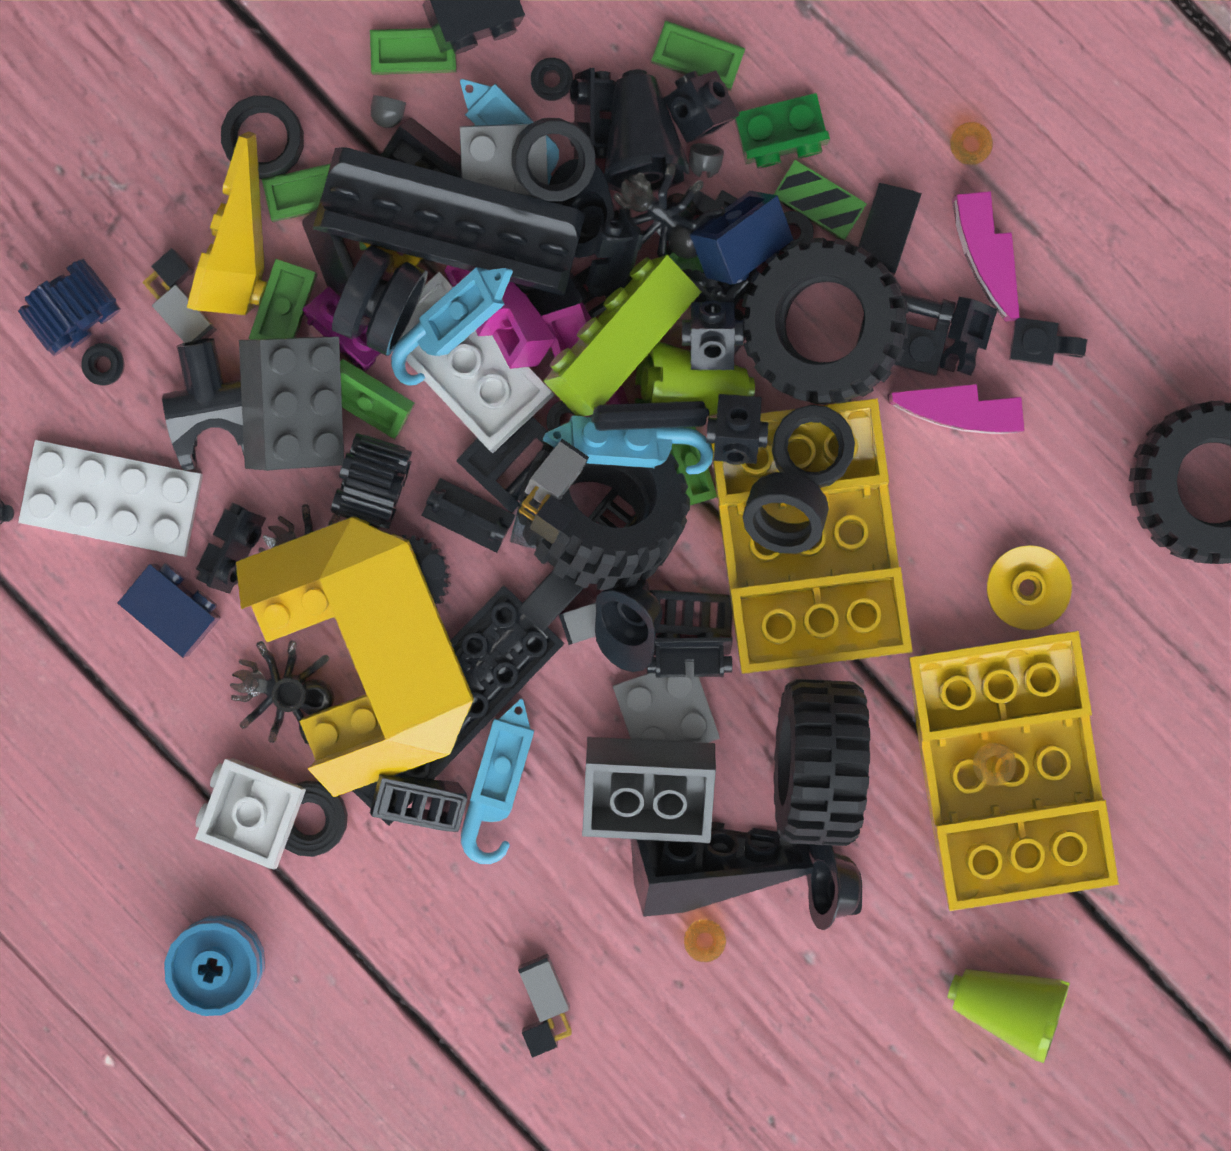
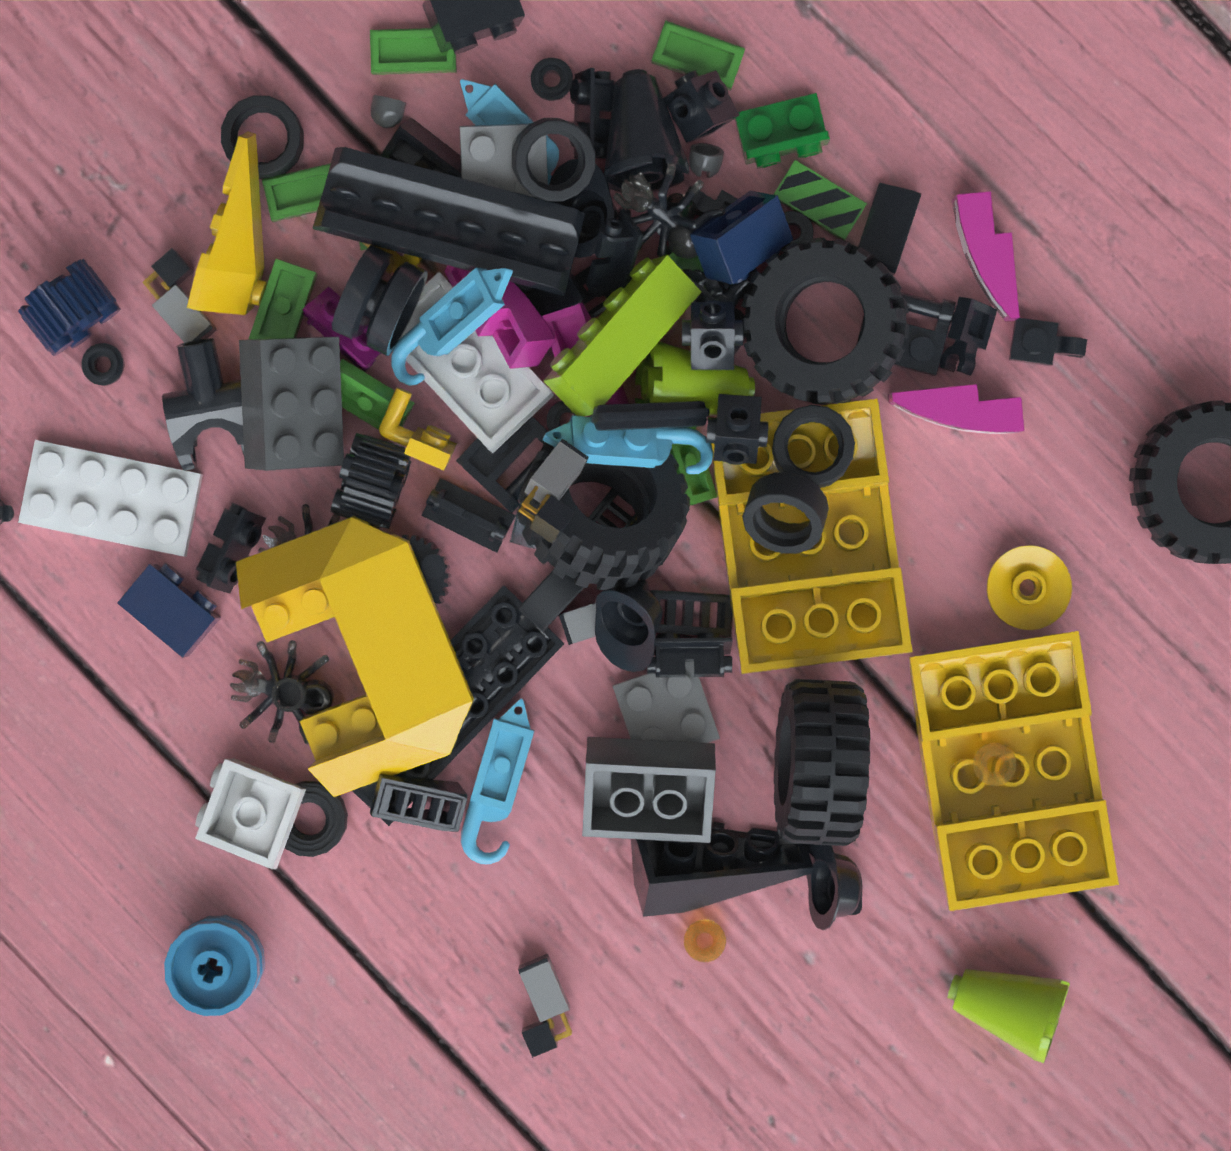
black slope [302,208,355,296] -> none
clear yellow plate [950,122,993,165] -> none
none -> yellow plate [379,387,457,471]

